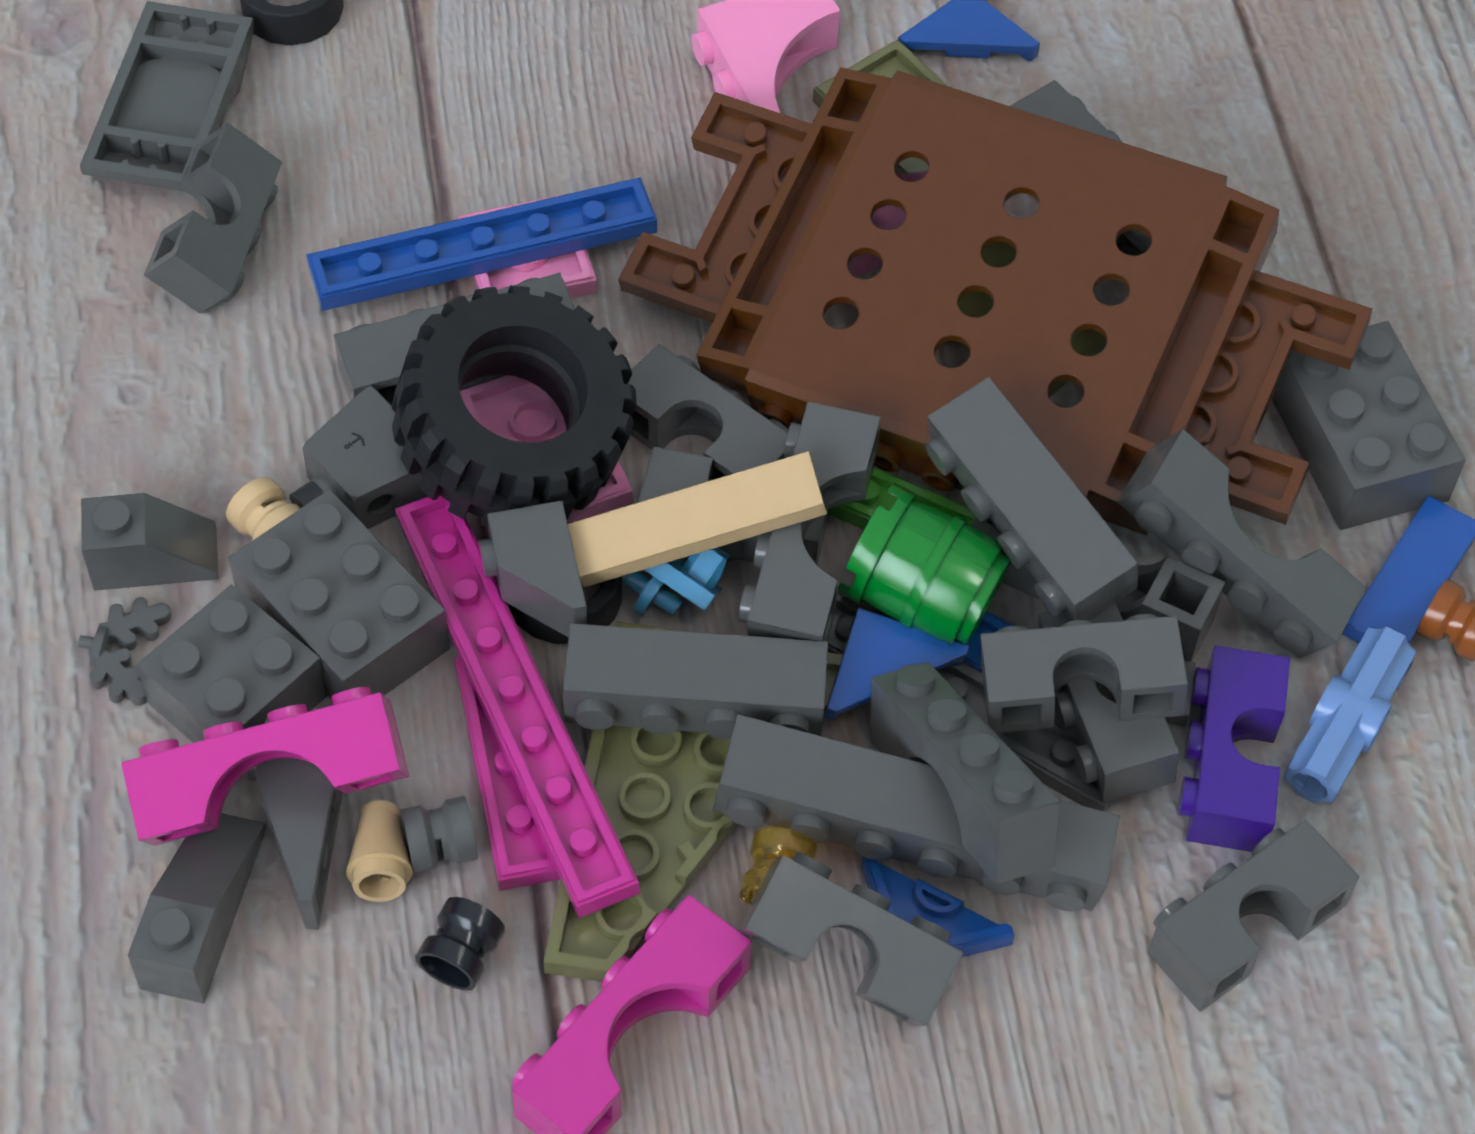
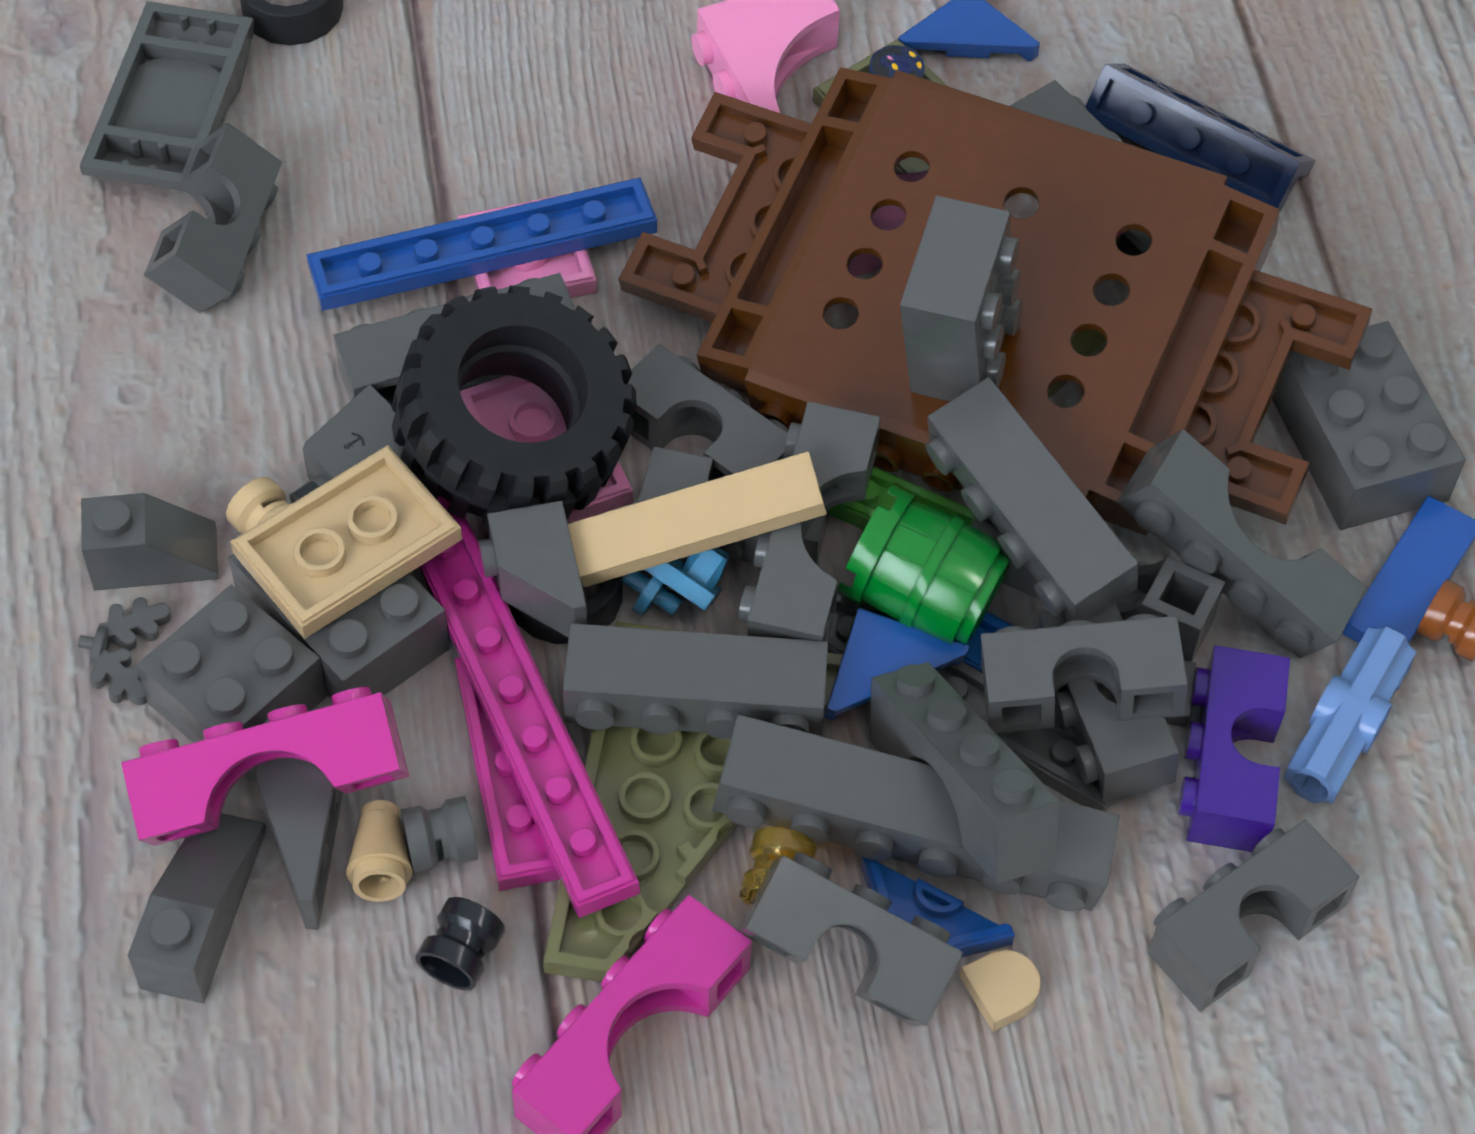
none -> tan tile [230,445,462,639]
none -> clear blue tile [869,45,925,78]
none -> dark grey brick [900,196,1023,401]
none -> tan tile [959,950,1041,1032]
none -> dark blue fence [1085,63,1316,213]

